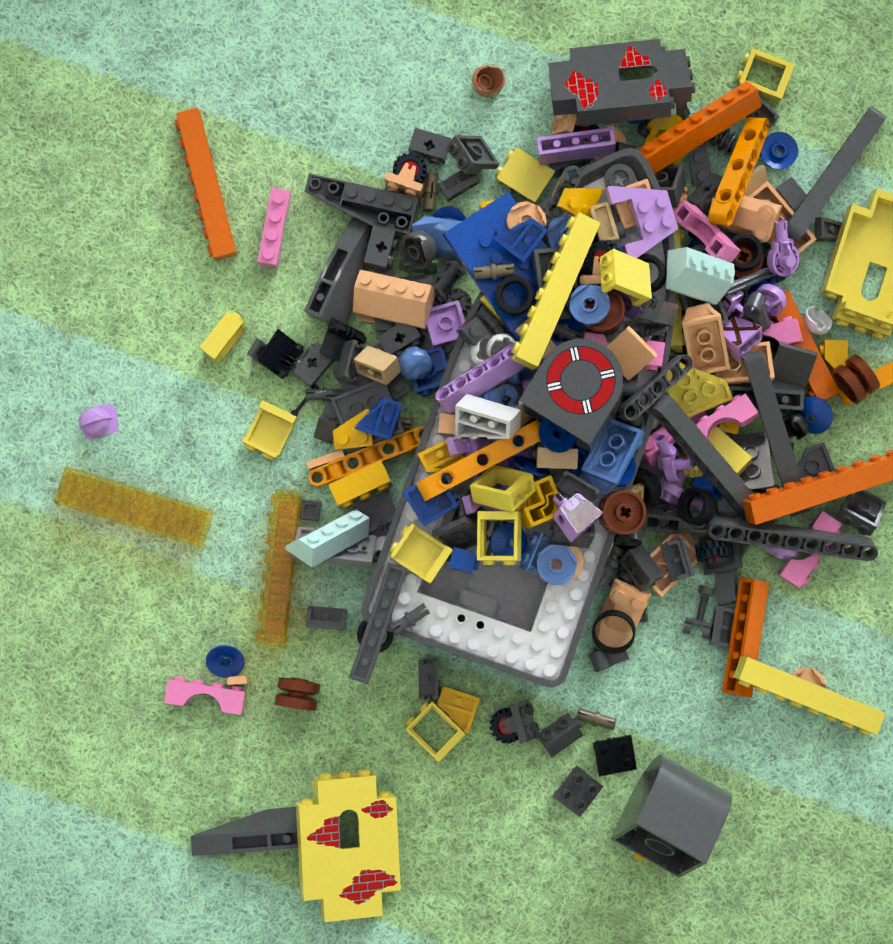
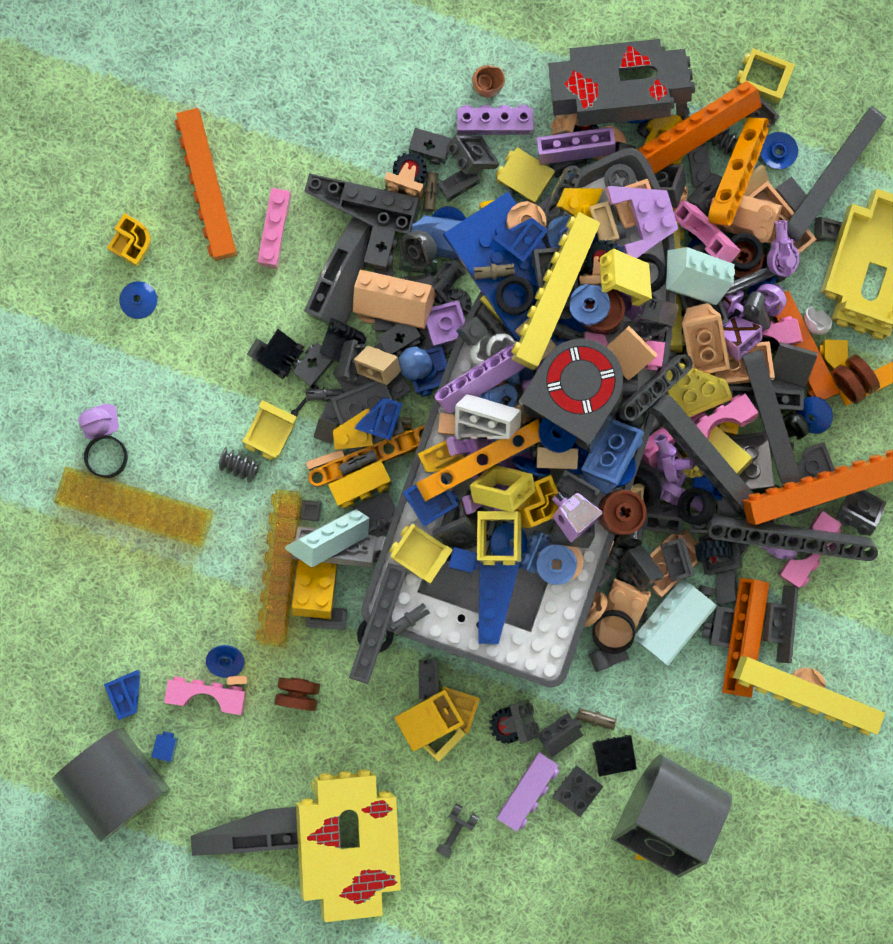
light yellow window [199,311,247,364] -> none
none -> dark grey brick [52,728,170,842]
none -> black tyre [84,435,128,478]
none -> blue wing [104,670,141,720]
none -> yellow brick [107,213,151,267]
none -> blue dish [119,281,157,319]
none -> blue brick [152,731,178,762]
none -> dark grey piece [218,447,261,483]
none -> yellow brick [292,559,338,619]
none -> dark grey pin [338,450,378,477]
none -> yellow slope [394,688,465,752]
none -> dark grey bar [436,803,479,858]
none -> lavender brick [457,105,533,135]
none -> blue wing [478,563,520,644]
none -> lavender brick [497,751,560,832]
none -> light nougat tile [584,591,608,627]
none -> light aqua slope [634,579,717,666]
none -> dark grey bracket [763,585,798,663]

